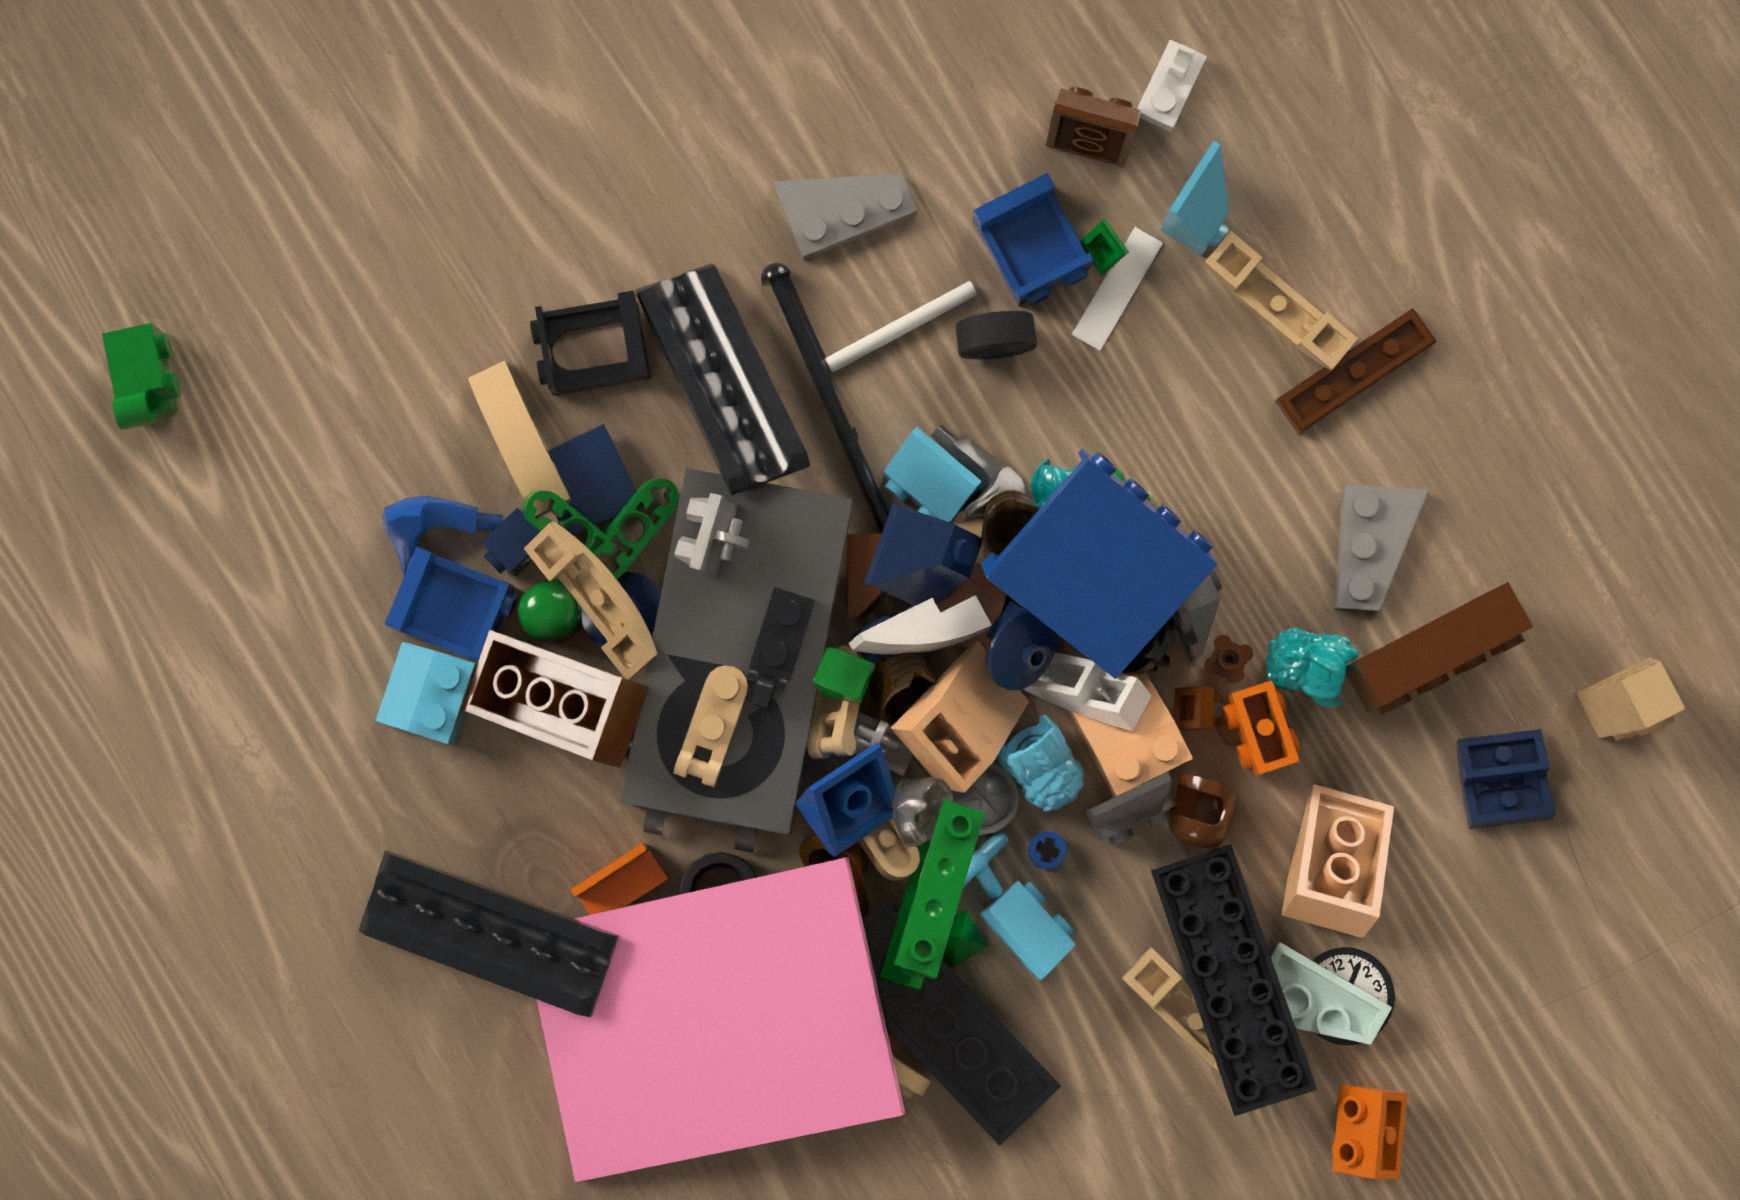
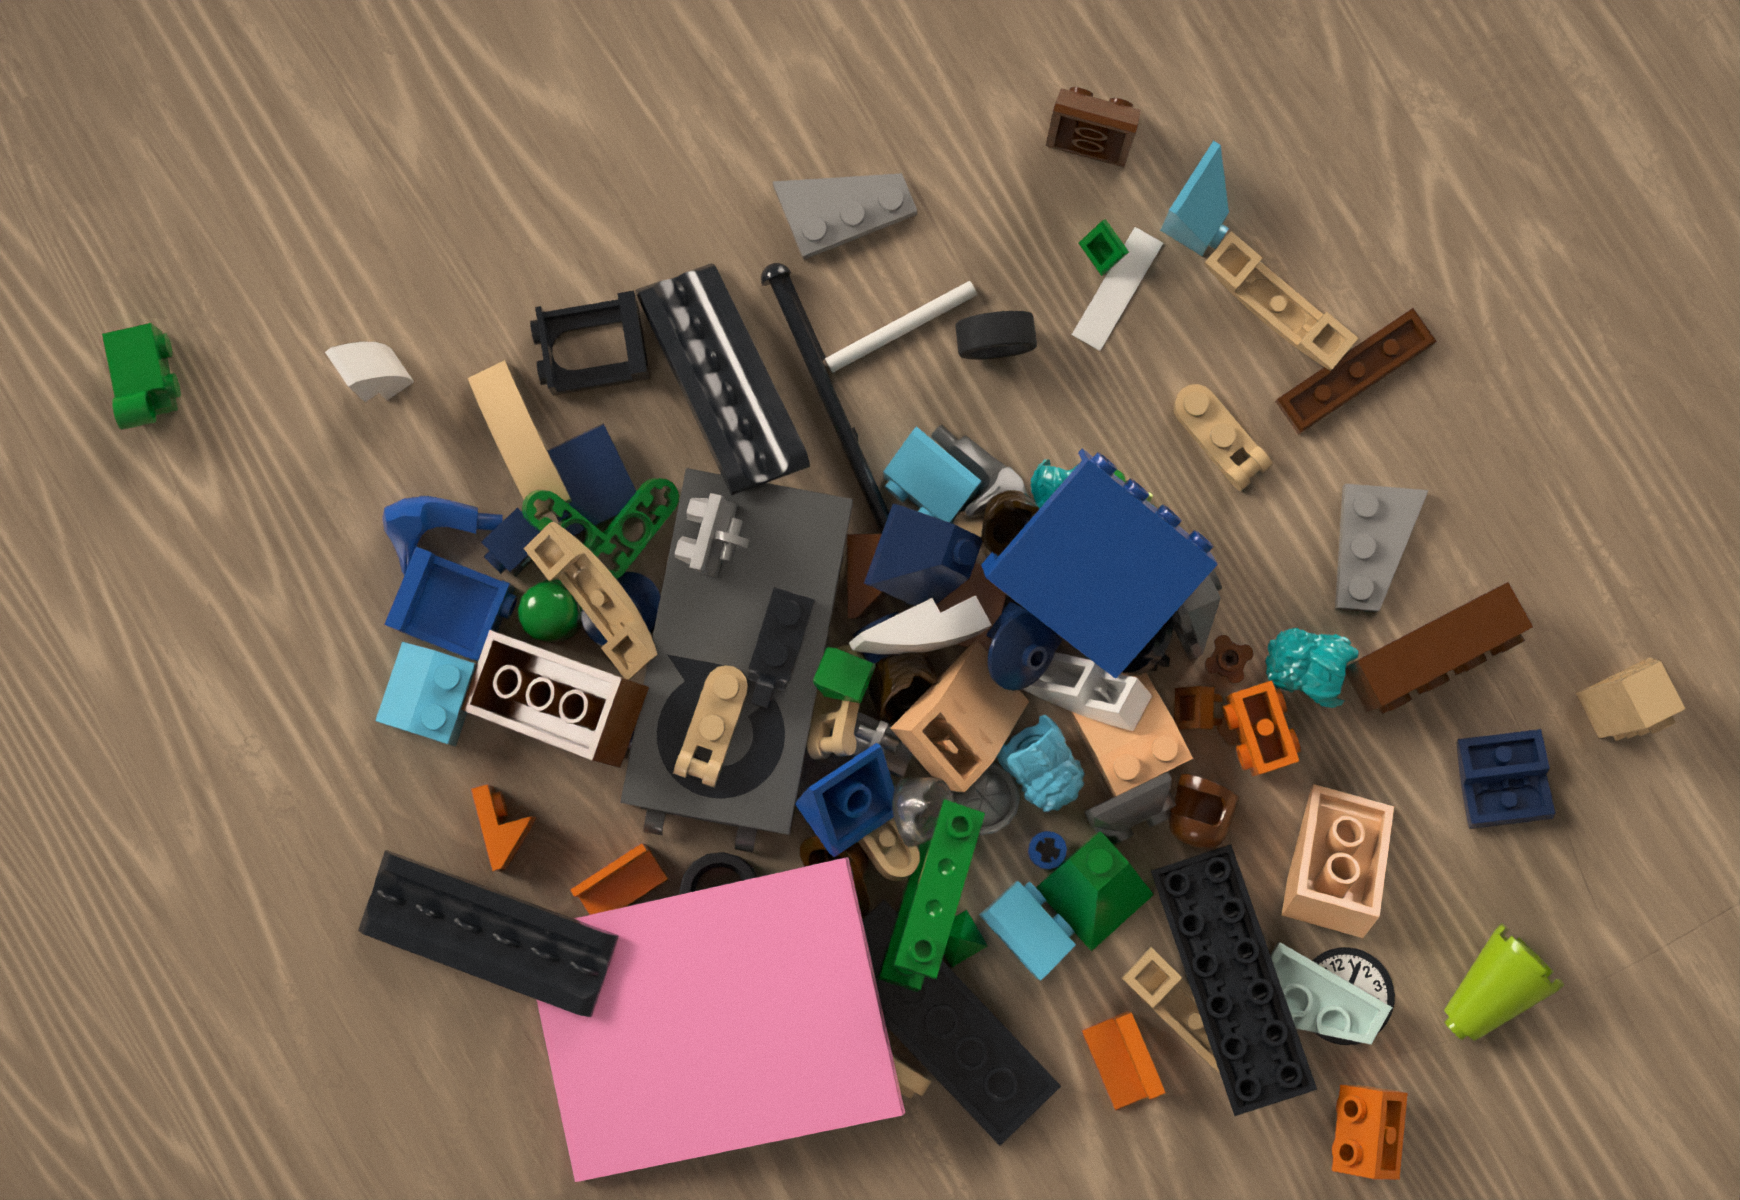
medium azure piece [963,830,1009,899] -> none
blue panel [973,173,1094,306] -> none
white plate [1137,40,1207,132] -> none
none -> white slope [325,342,414,402]
none -> orange slope [471,784,536,871]
none -> green slope [1035,831,1154,951]
none -> orange panel [1081,1011,1166,1110]
none -> tan plate [1173,384,1273,491]
none -> lime cone [1444,923,1564,1041]

